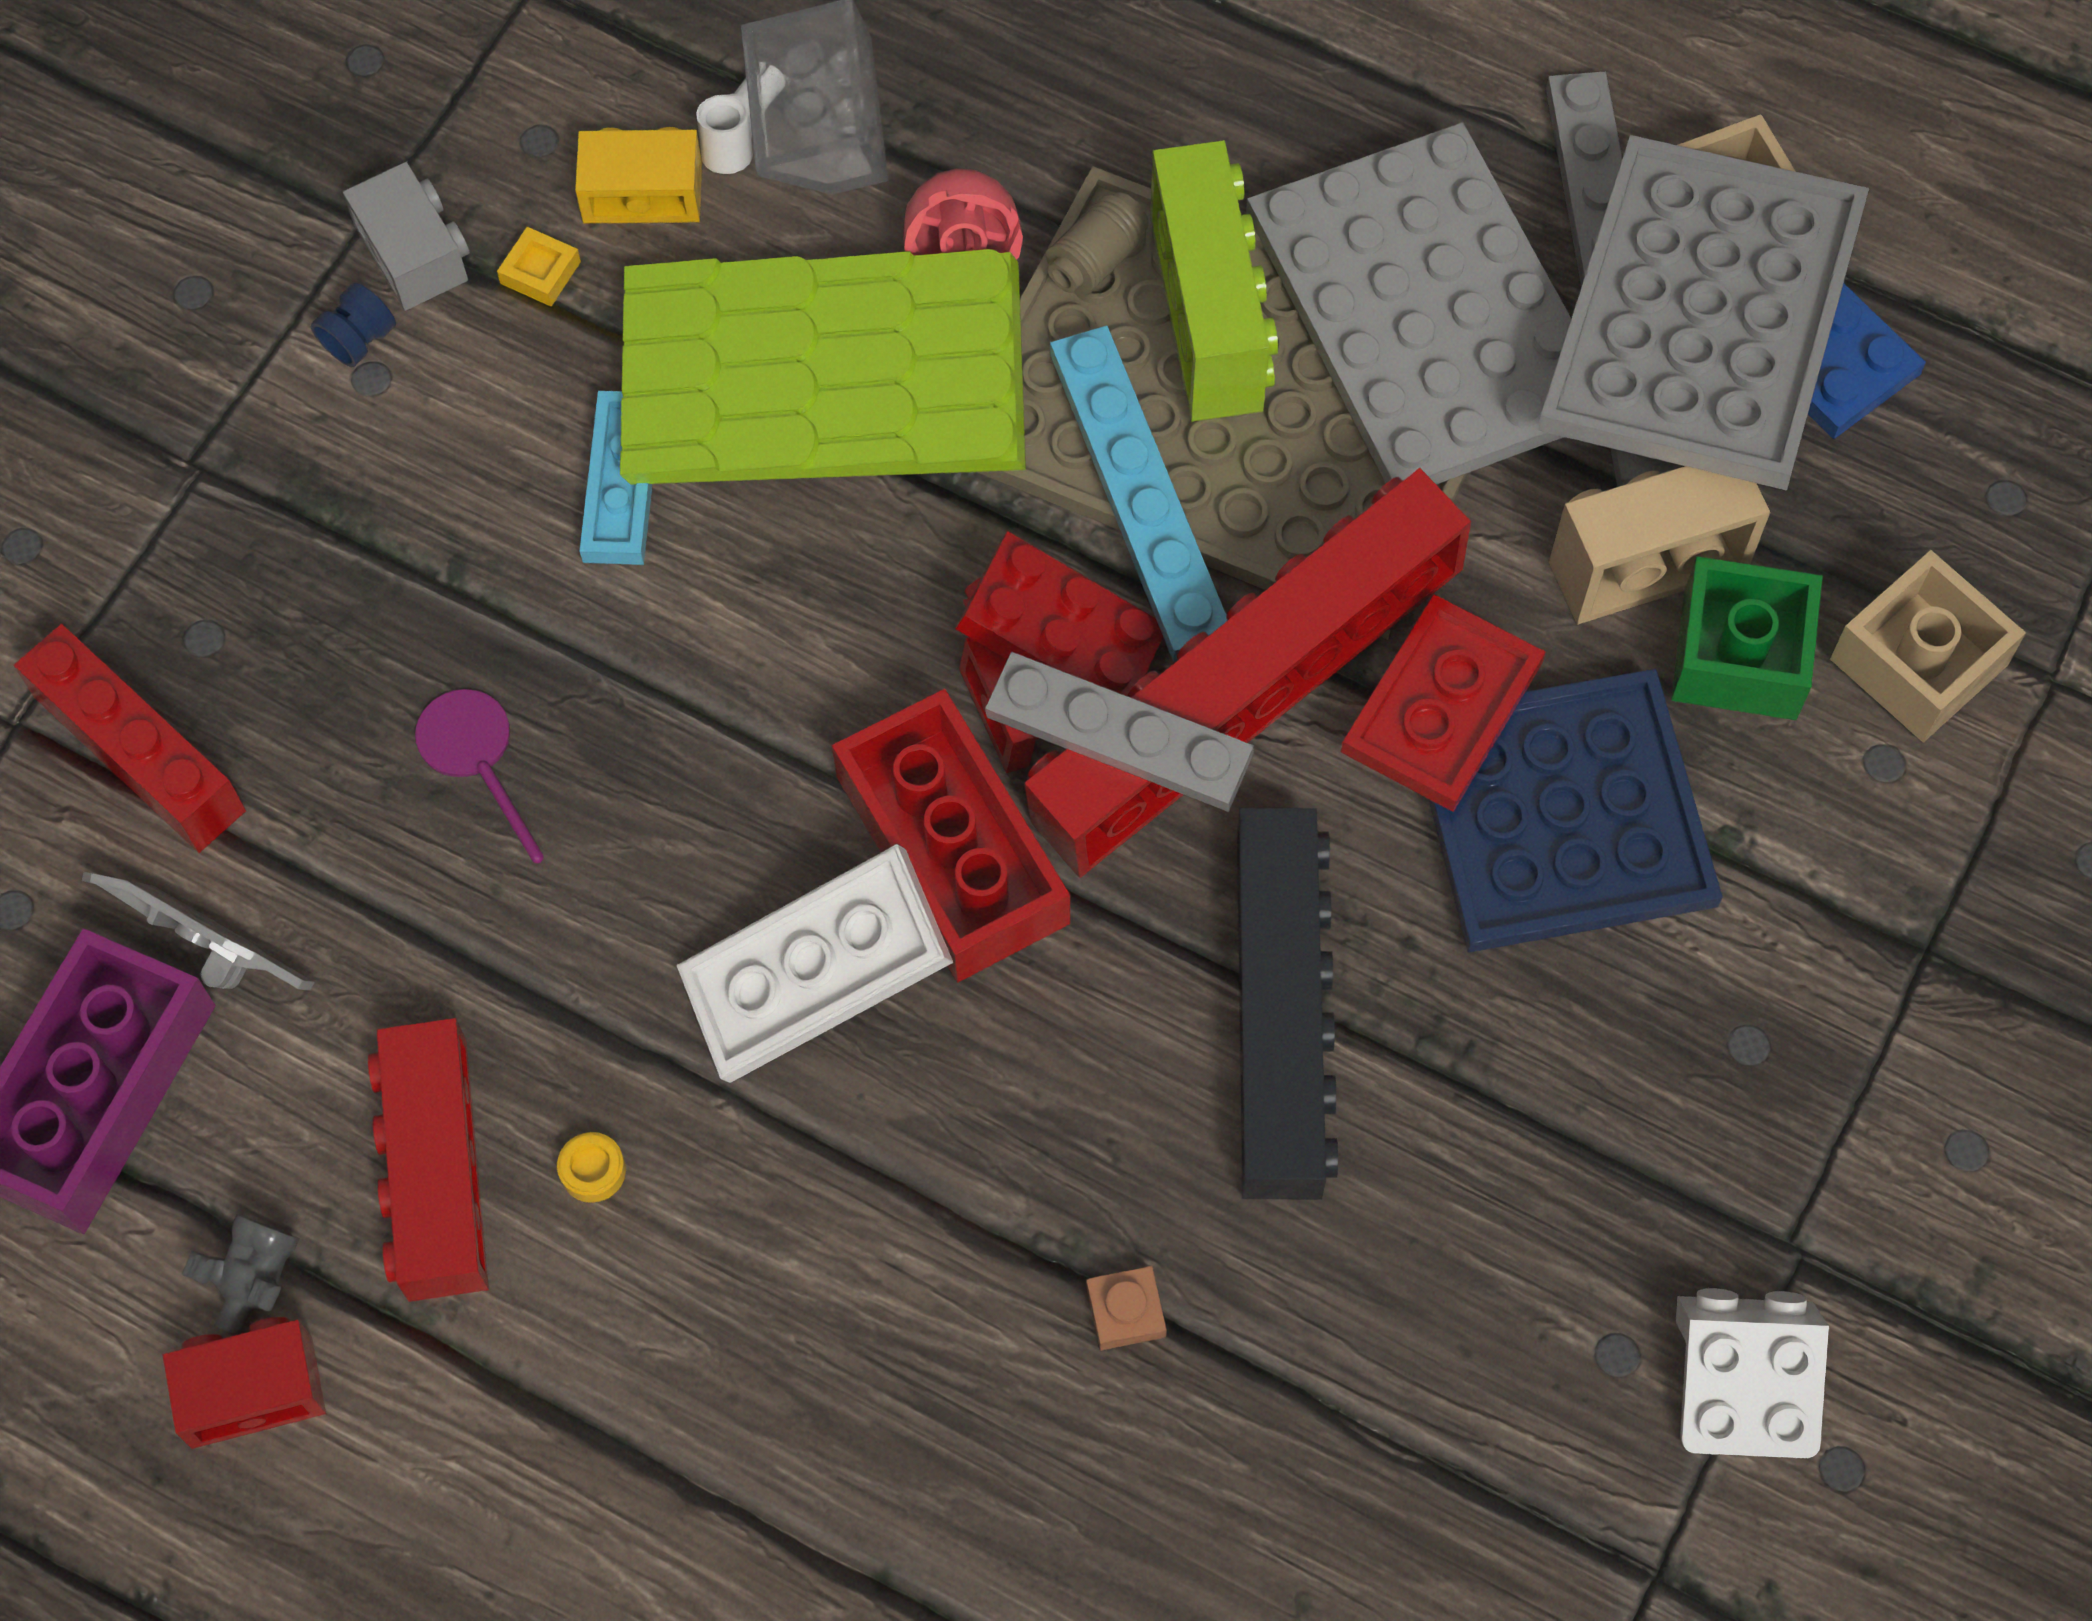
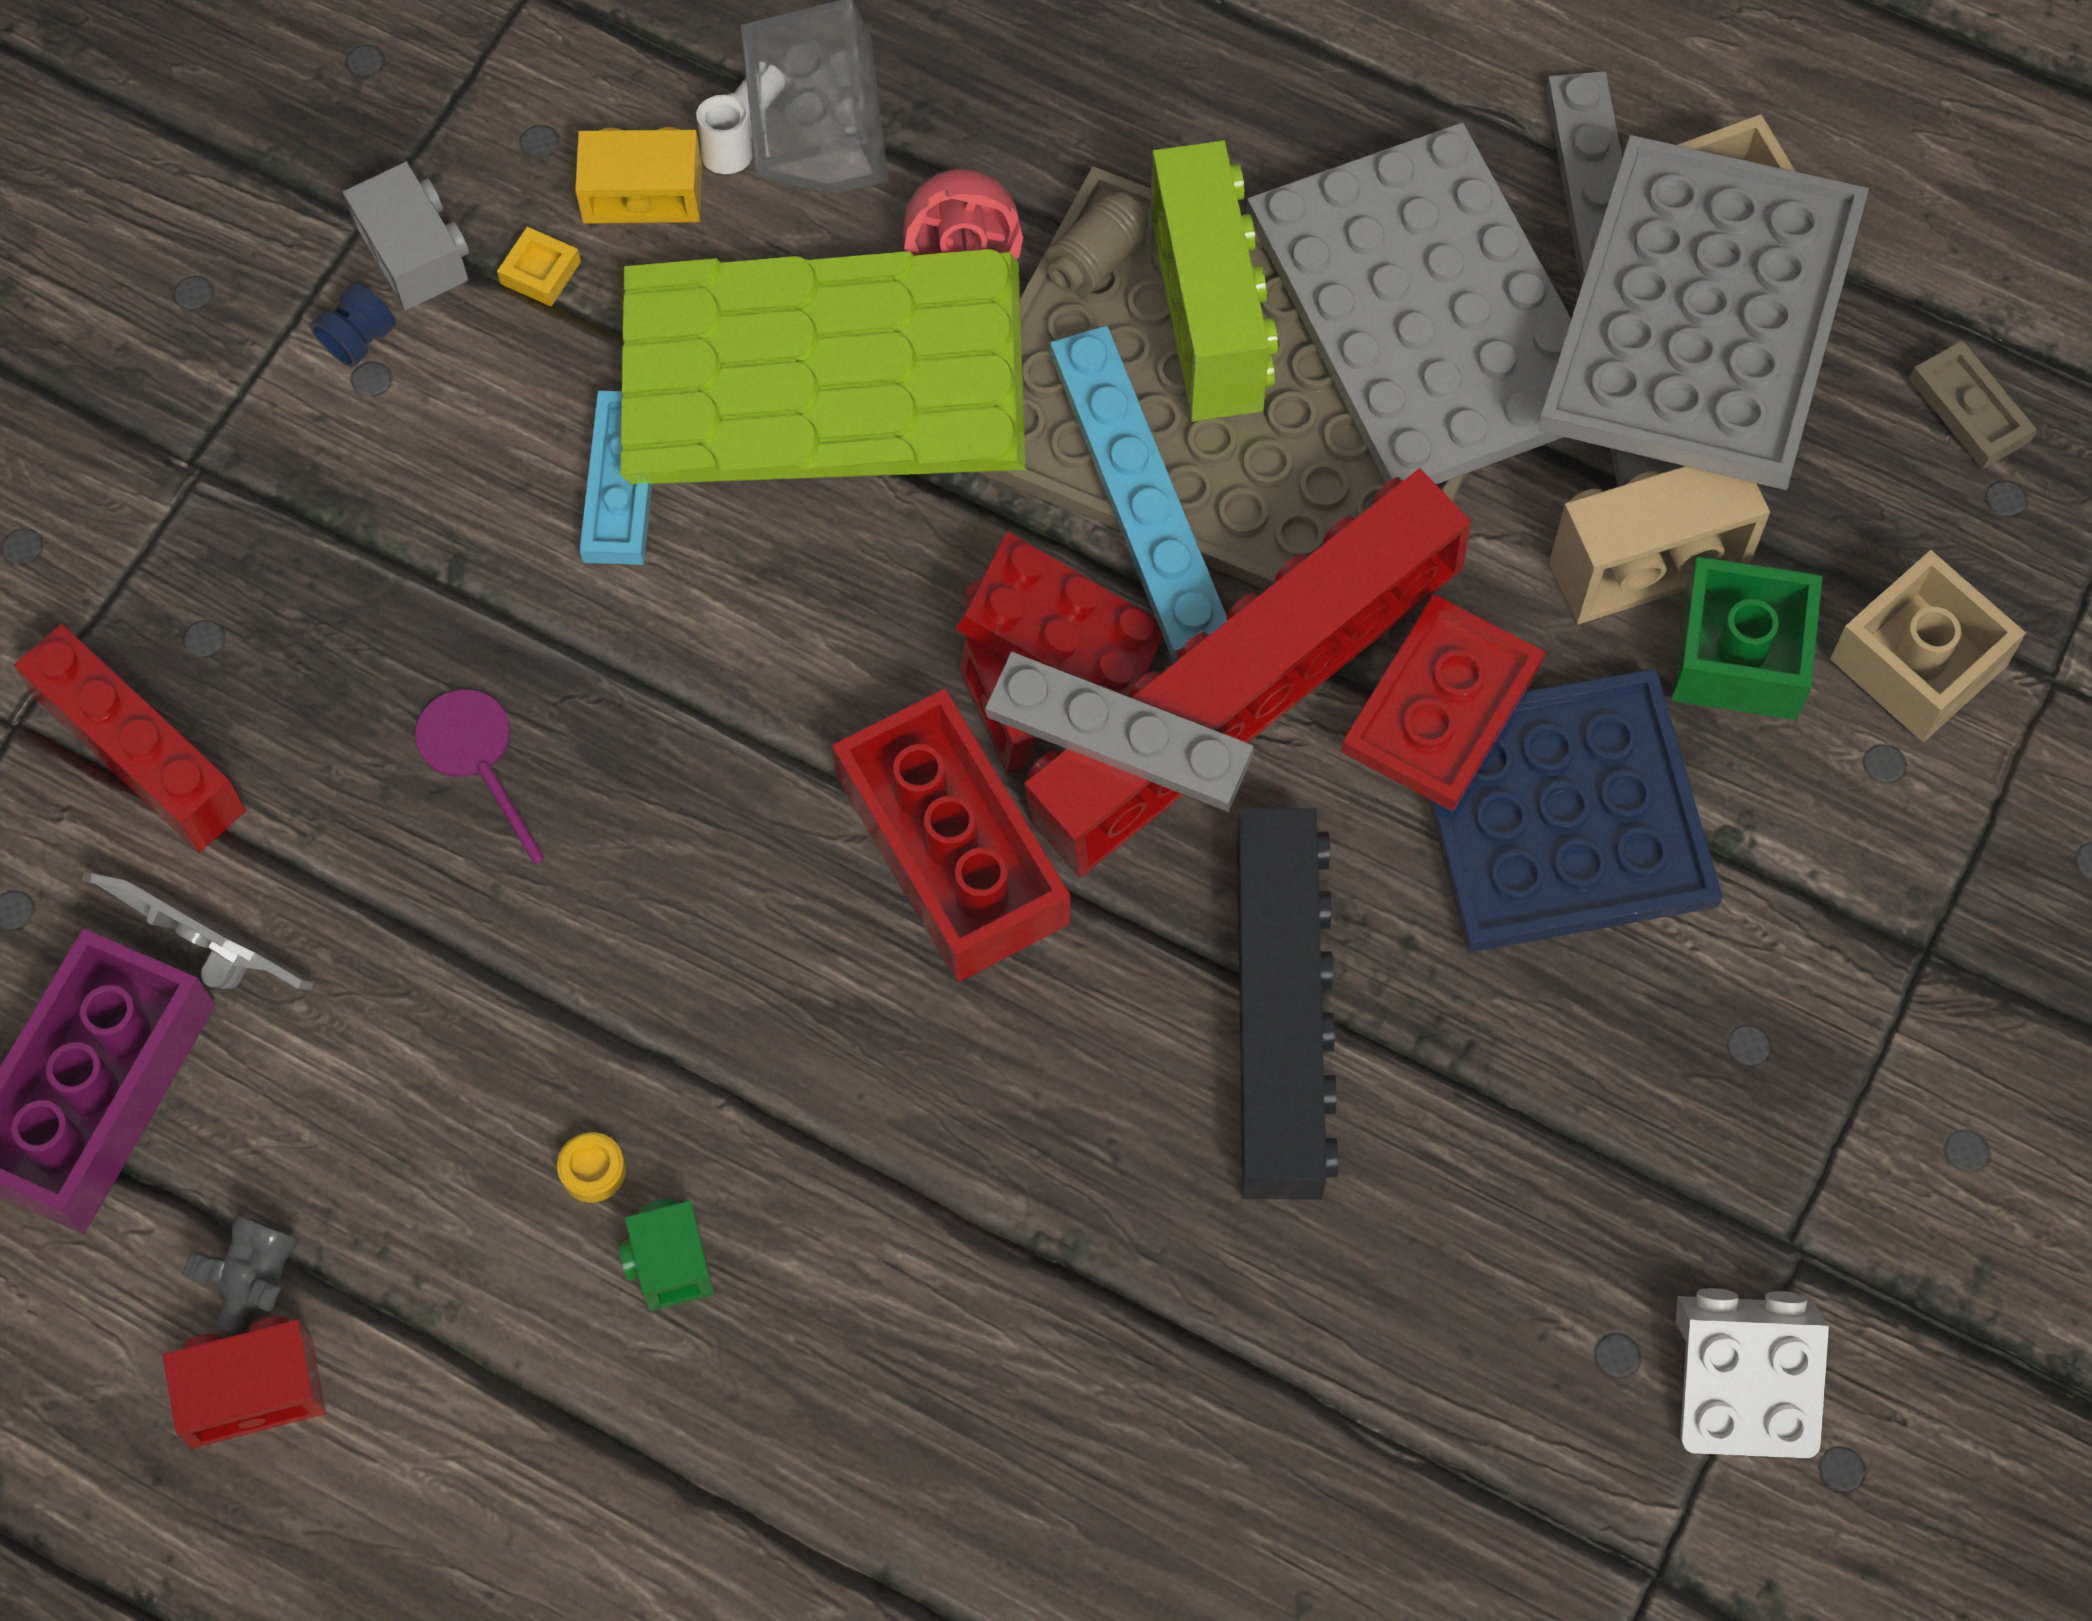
red brick [368,1018,489,1302] -> none
white tile [677,844,954,1083] -> none
nougat plate [1086,1266,1167,1351] -> none
blue plate [1808,283,1926,440] -> none
none -> green brick [618,1198,715,1312]
none -> dark tan plate [1909,340,2037,469]

